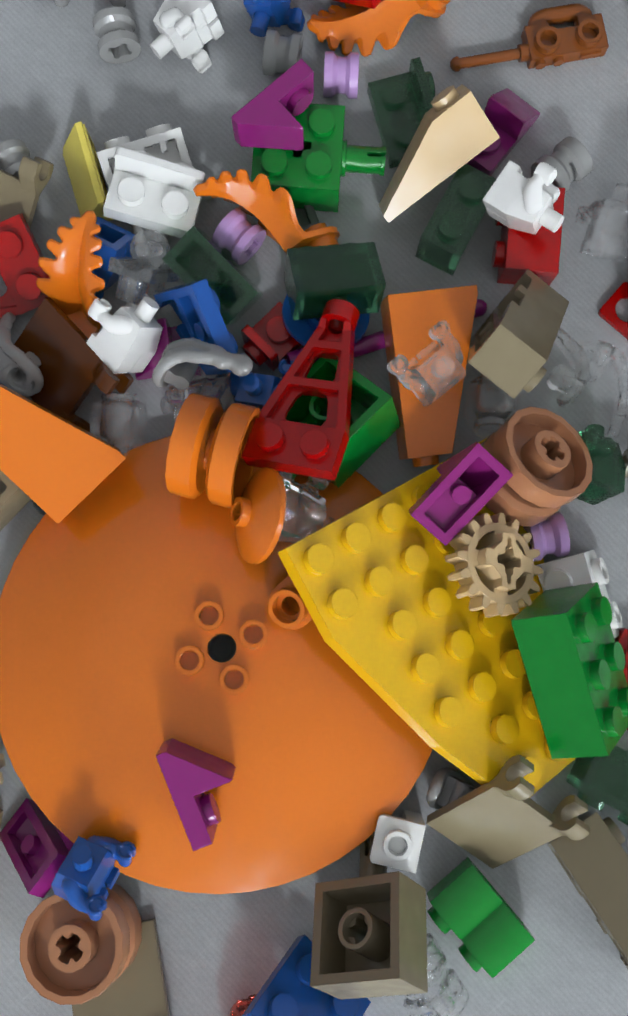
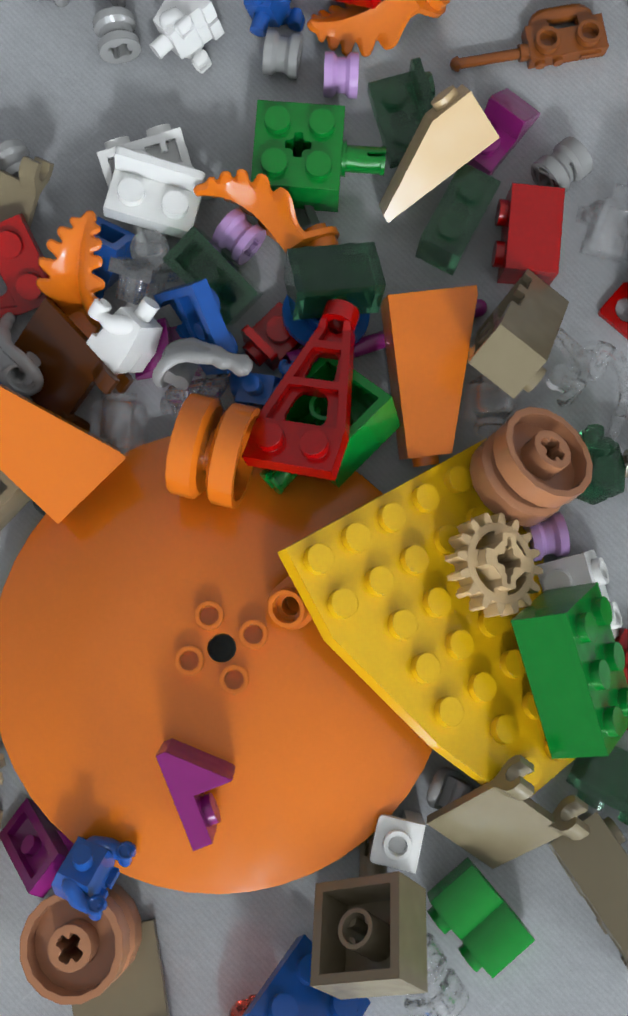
light yellow slope [63,121,114,221] -> none
orange dish [230,467,286,564] -> none
magenta slope [231,58,314,150] -> none
clear piece [279,471,336,543] -> none
clear piece [387,319,466,407] -> none
magenta slope [408,441,513,546] -> none
white piece [482,160,565,235] -> none

